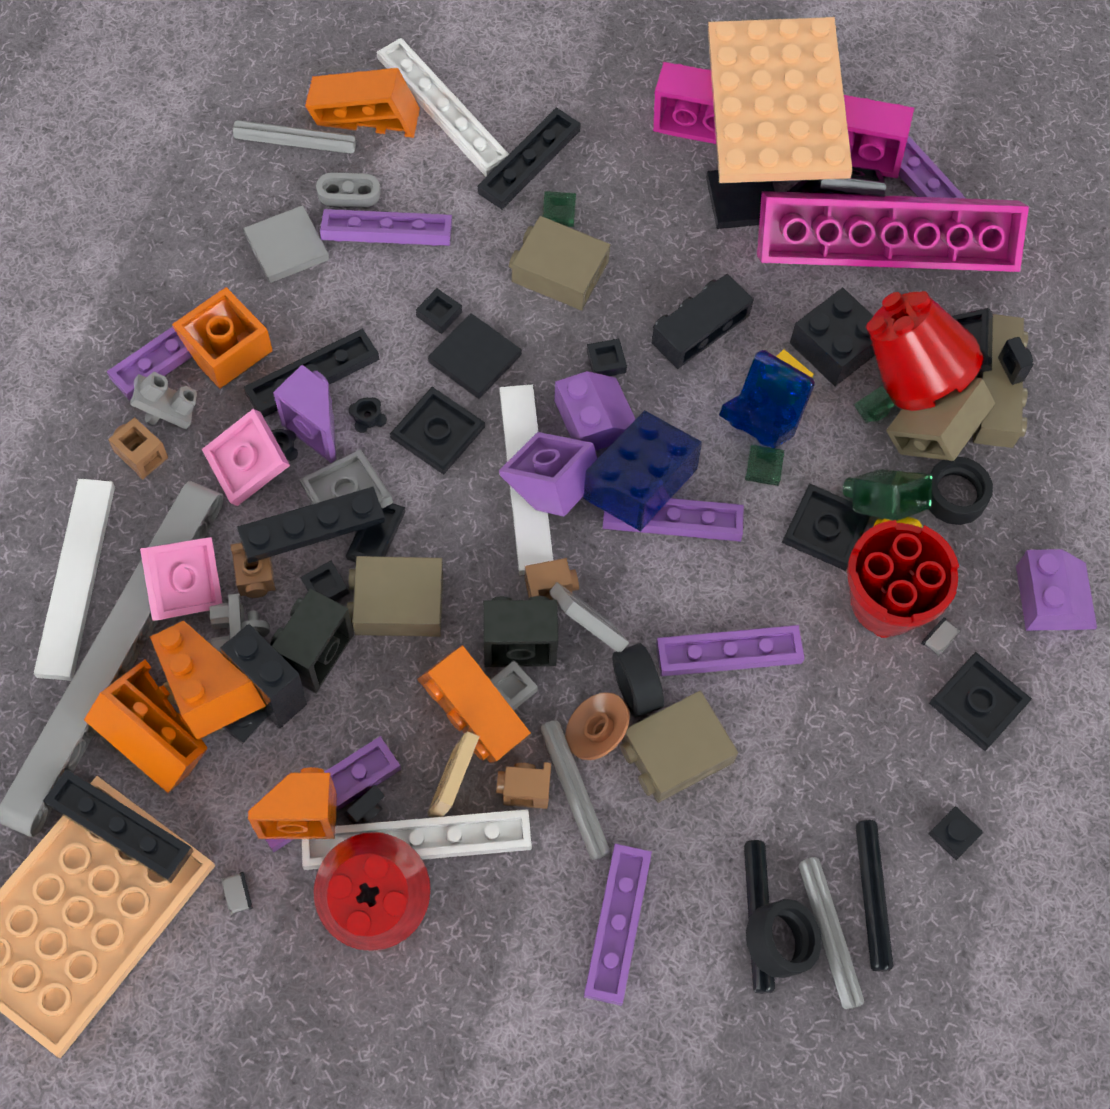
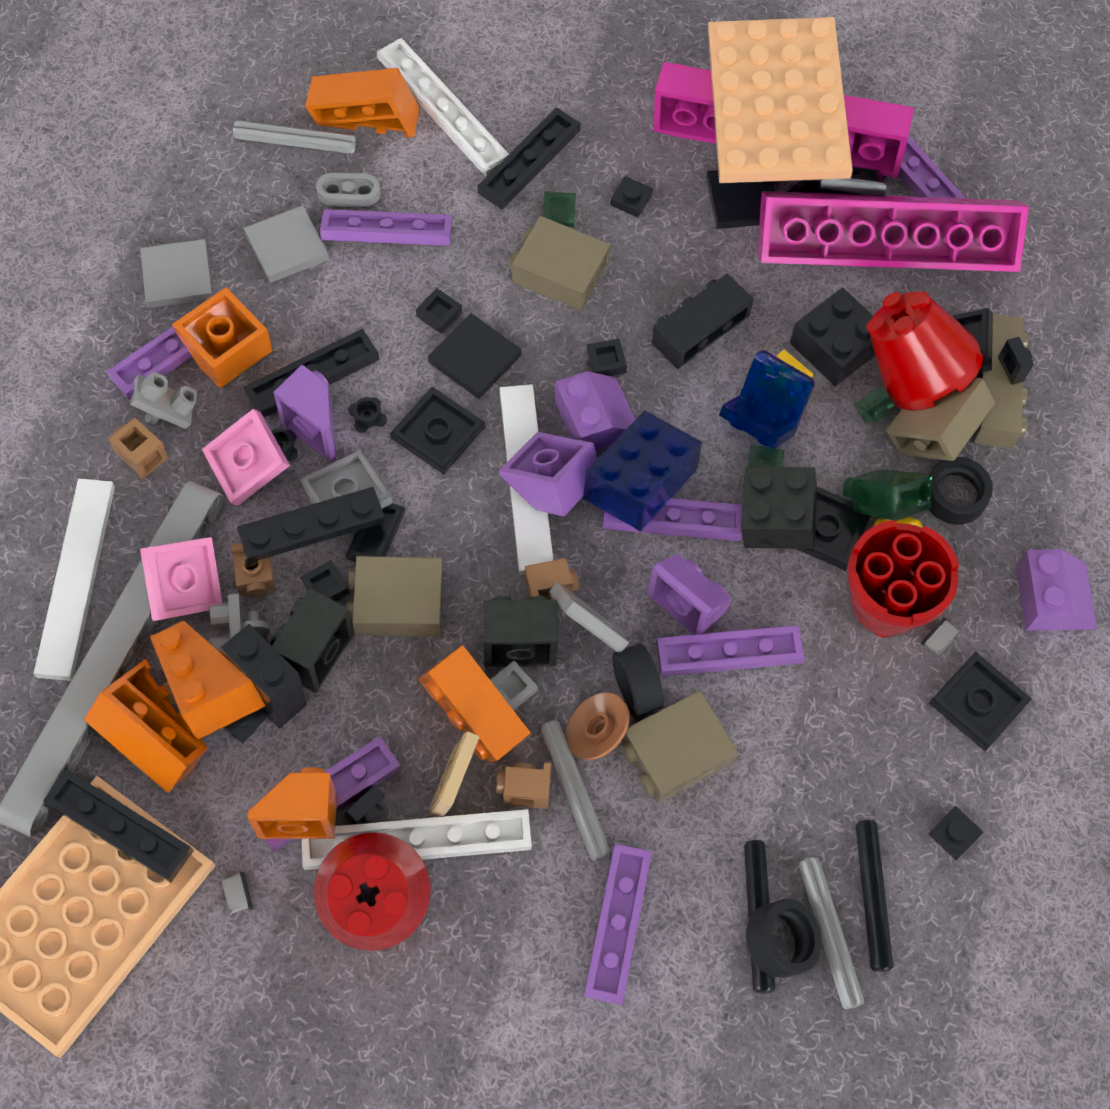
none -> light grey tile [140,239,213,308]
none -> black plate [610,176,653,218]
none -> medium lavender slope [647,554,732,635]
none -> pearl dark grey brick [741,467,817,549]

